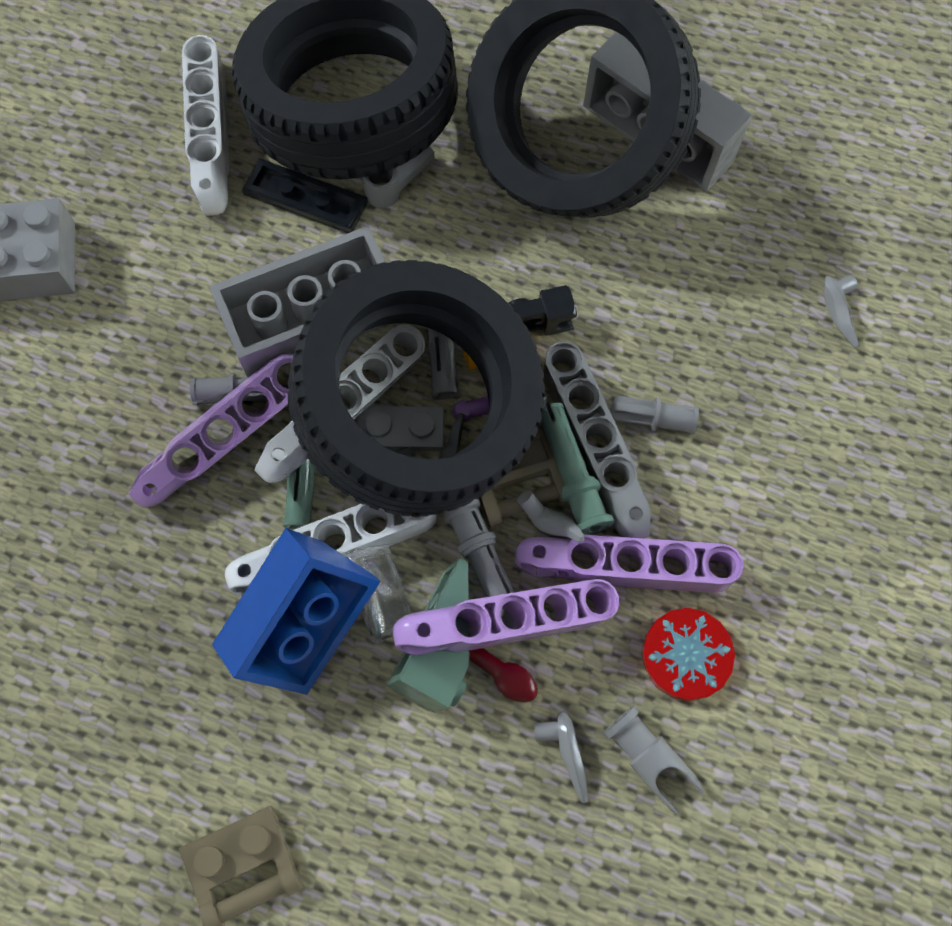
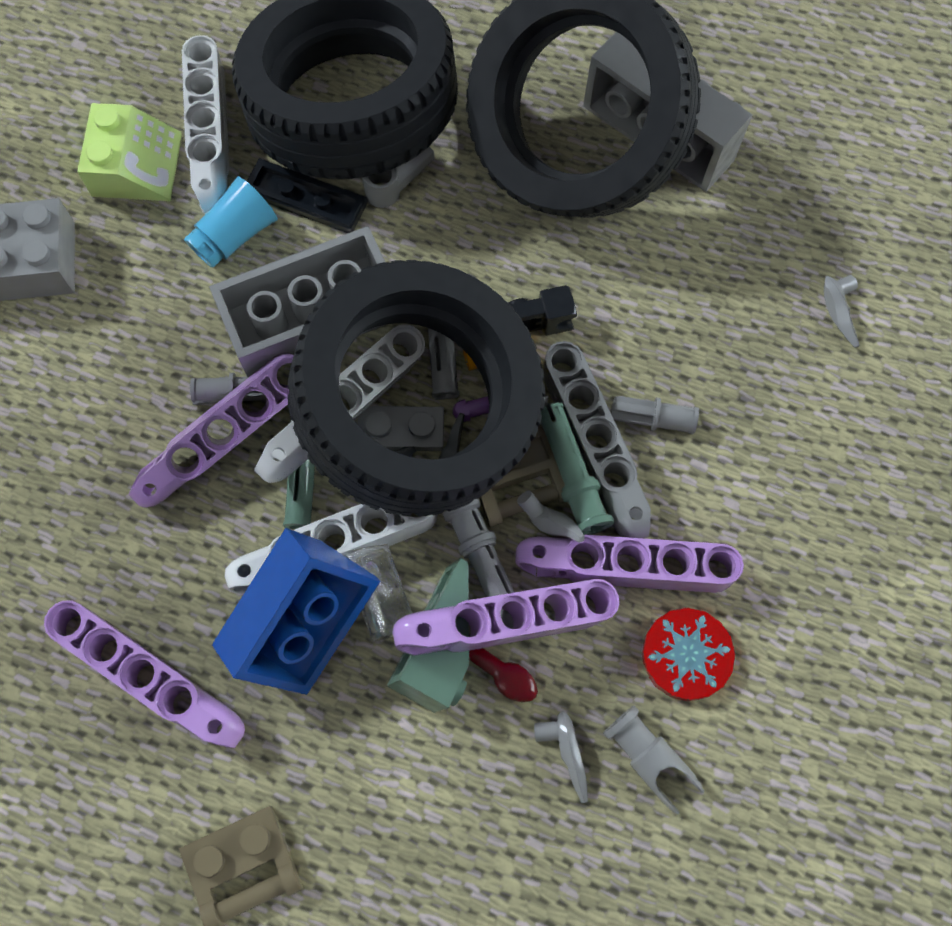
none -> lavender piece [44,601,245,748]
none -> yellowish green slope [77,103,182,201]
none -> medium azure plant [184,176,278,268]

